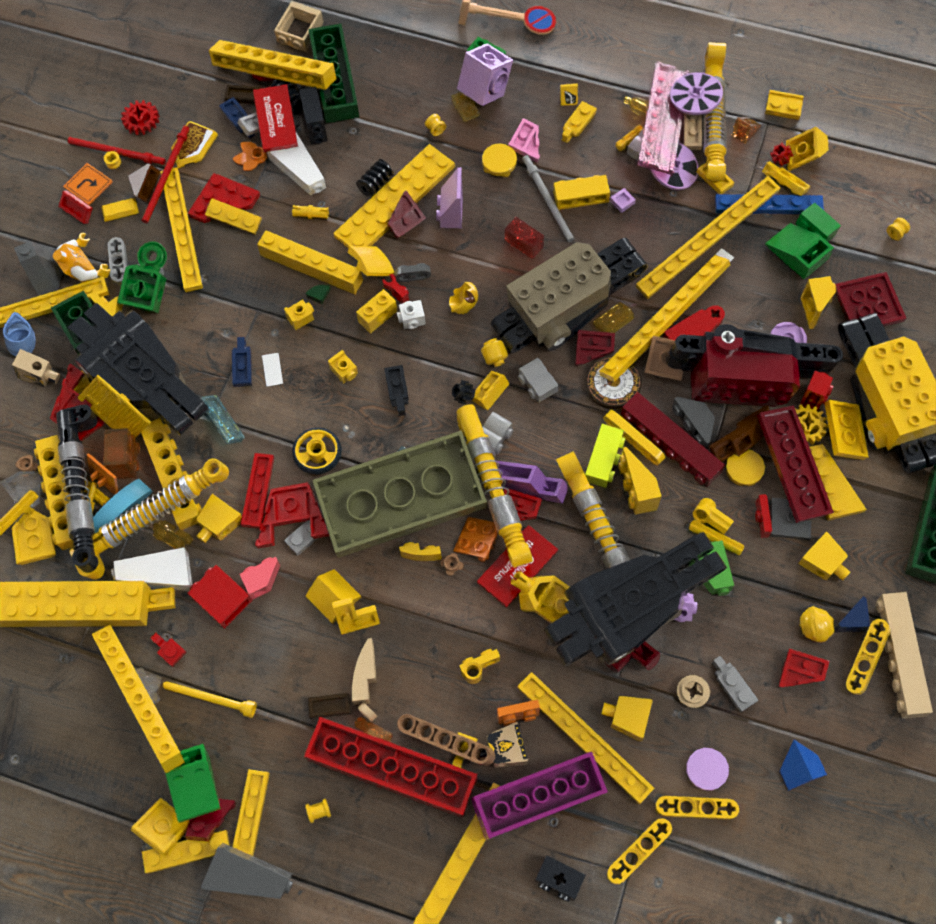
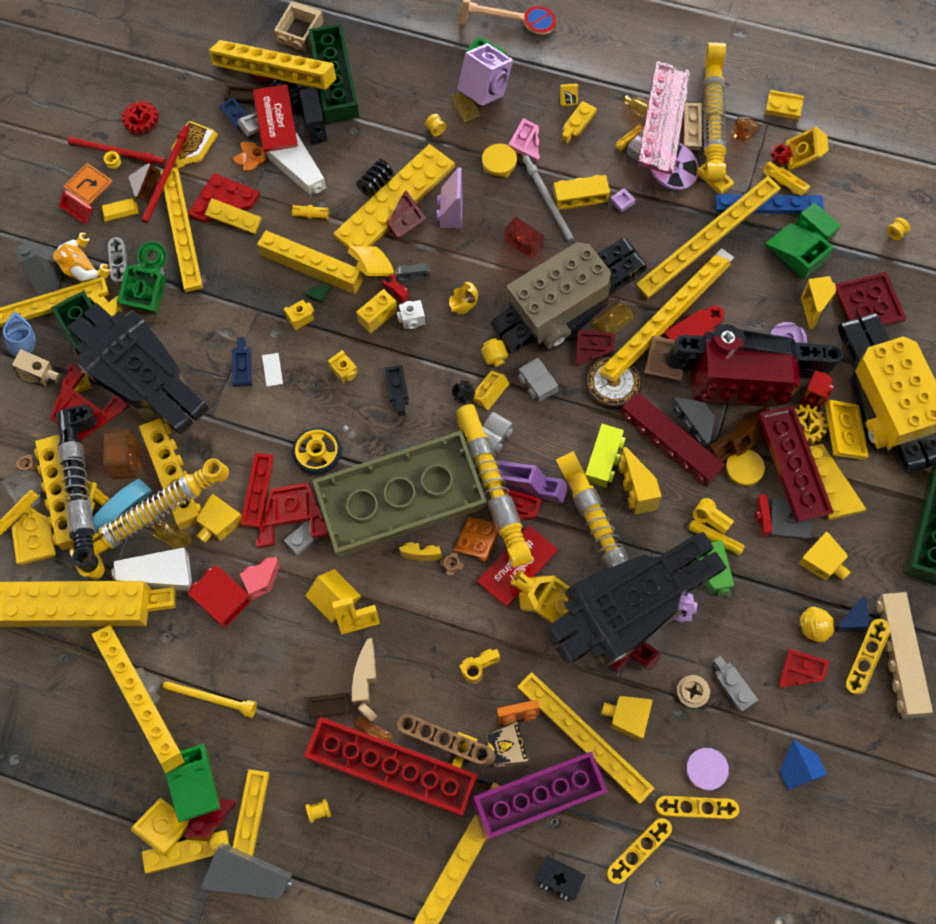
yellow window [78,375,151,443] -> none
orange piece [87,453,118,495] -> none
red plate [150,633,187,667] -> none
clear light blue plate [201,395,245,444] -> none
yellow beam [603,410,665,465] -> none
lavender piece [670,73,723,115] -> none

